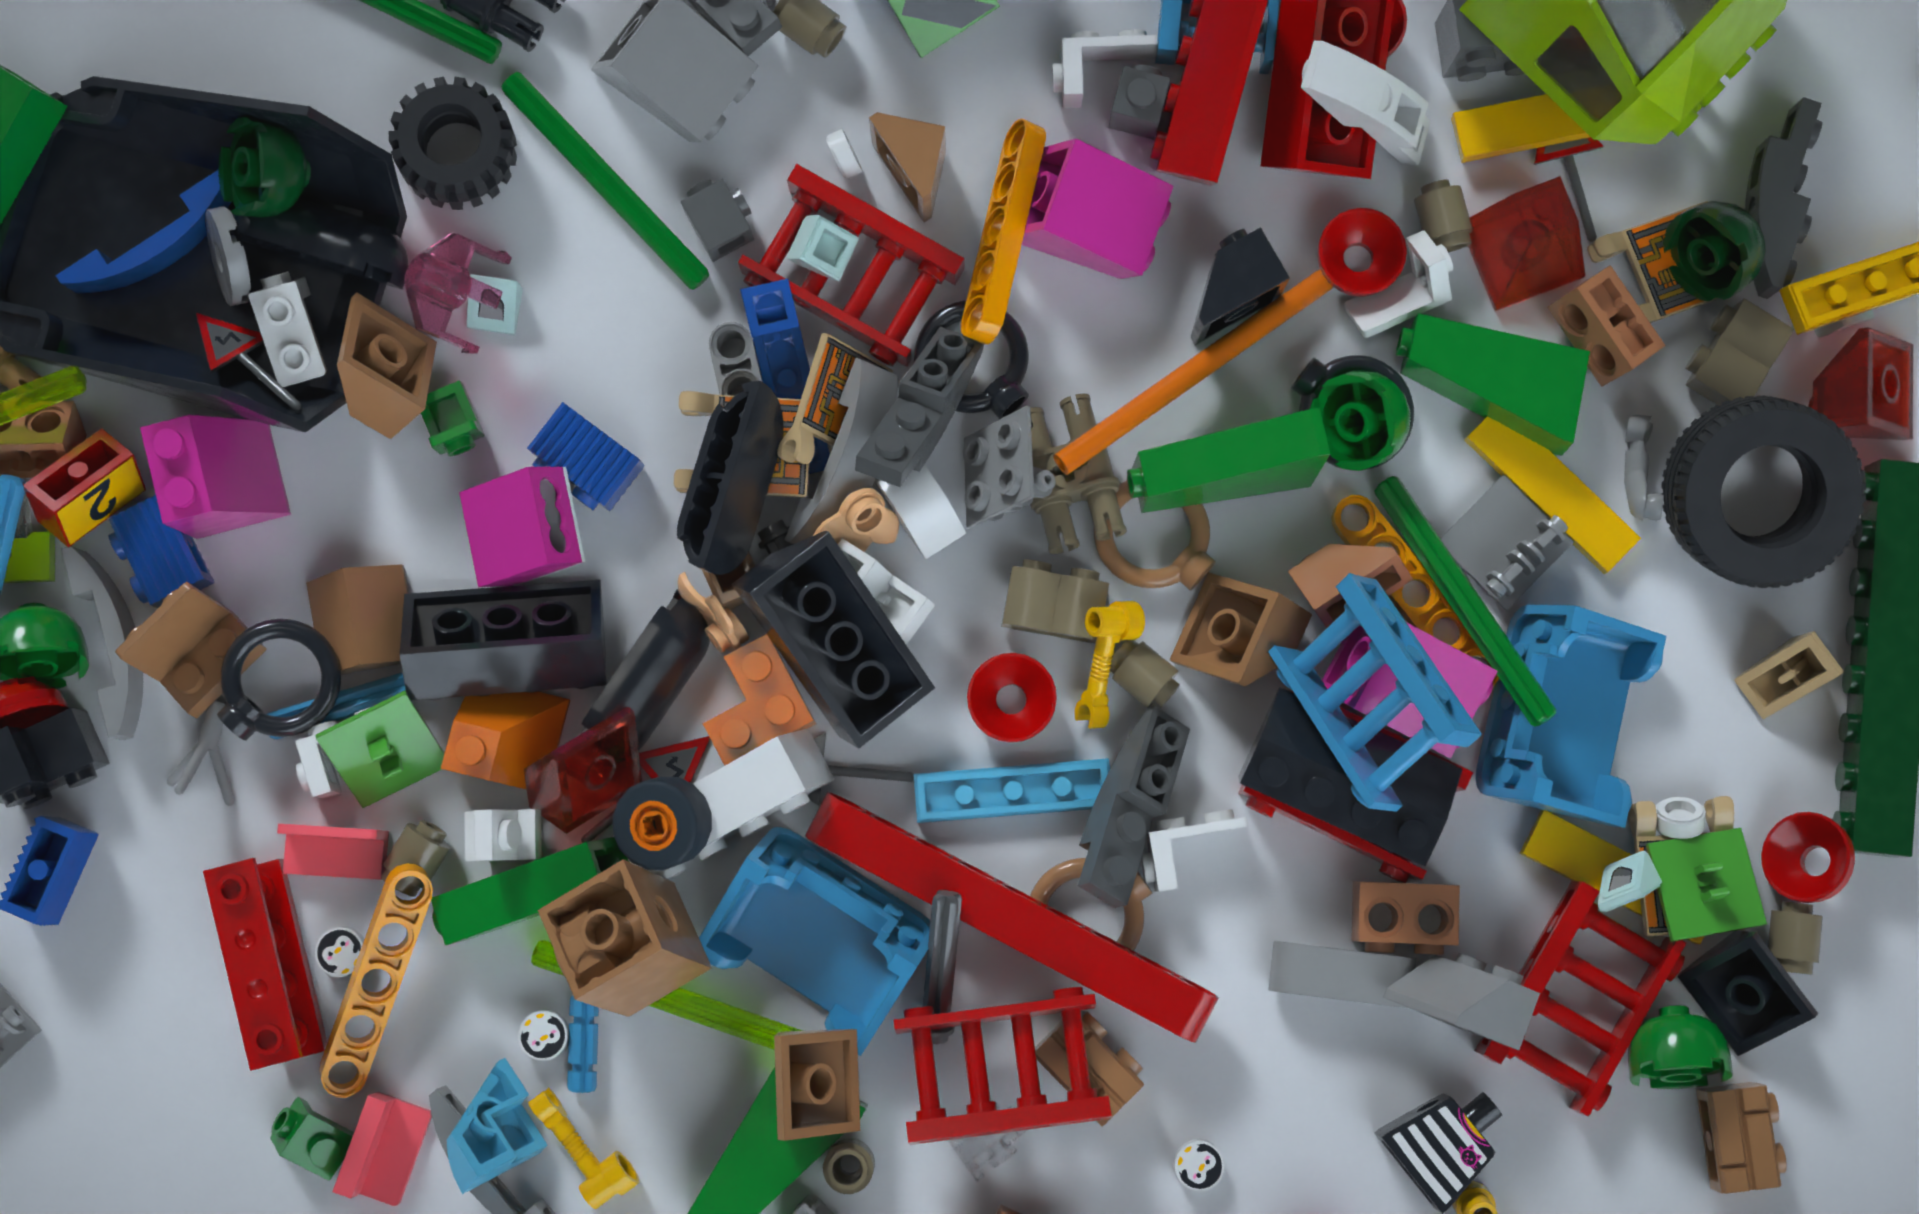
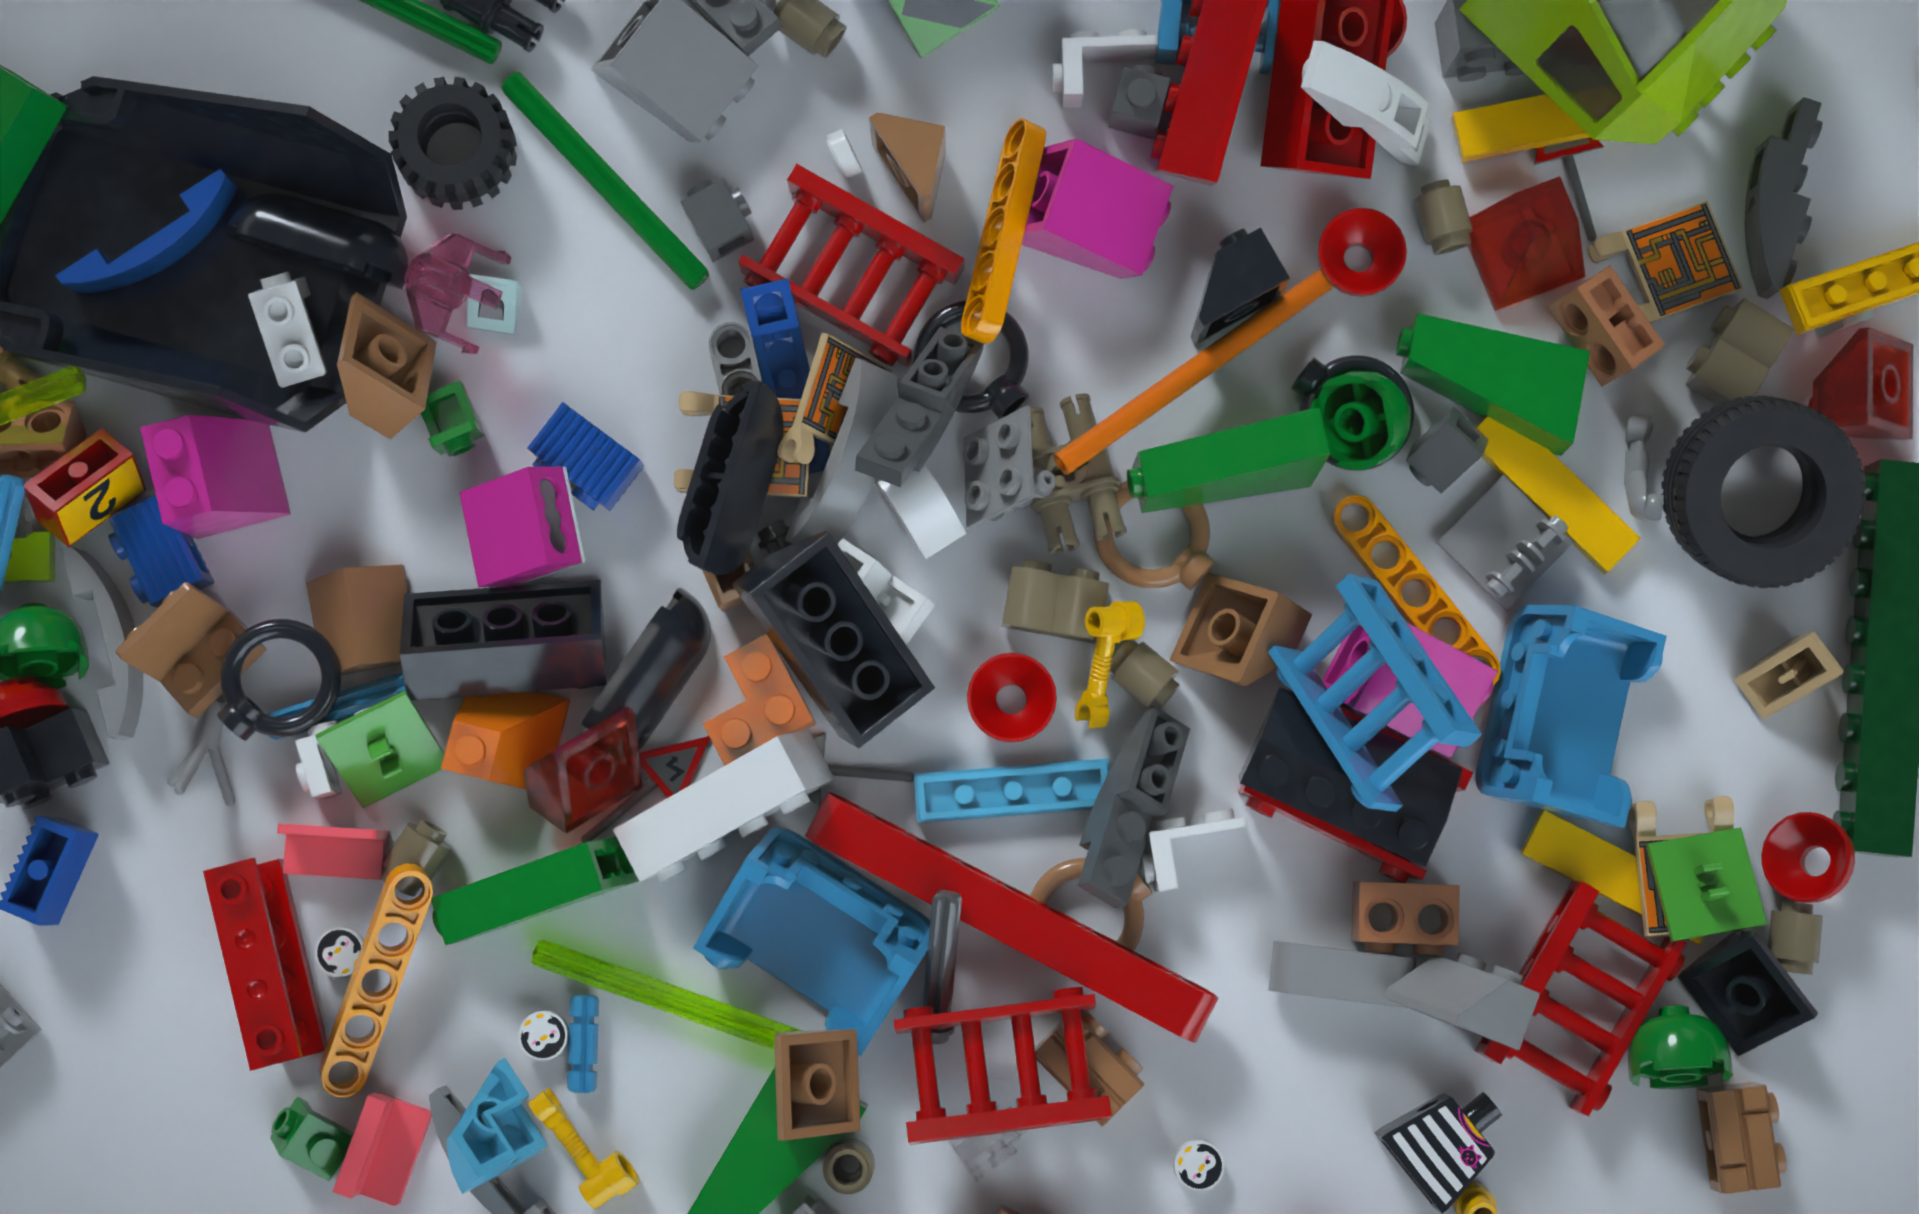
piece [196,313,301,411] -> none
light grey tile [205,206,251,306] -> none
dark green cylinder [218,117,311,217] -> none
white brick [464,809,542,862] -> none
medium nougat brick [538,860,712,1017] -> none
black wheel [613,777,712,870] -> none
light nougat plate [678,572,749,653] -> none
light aqua slope [787,215,859,281] -> none
light nougat plate [813,488,899,552] -> none
nougat slope [1288,544,1413,628] -> none
white bracket [1344,230,1453,338] -> none
green axle [1374,476,1557,727] -> none
light aqua slope [1598,851,1662,912] -> none
white tile [1656,797,1706,839] -> none
dark green cylinder [1663,201,1766,302] -> none
none -> dark grey brick [1406,406,1488,494]

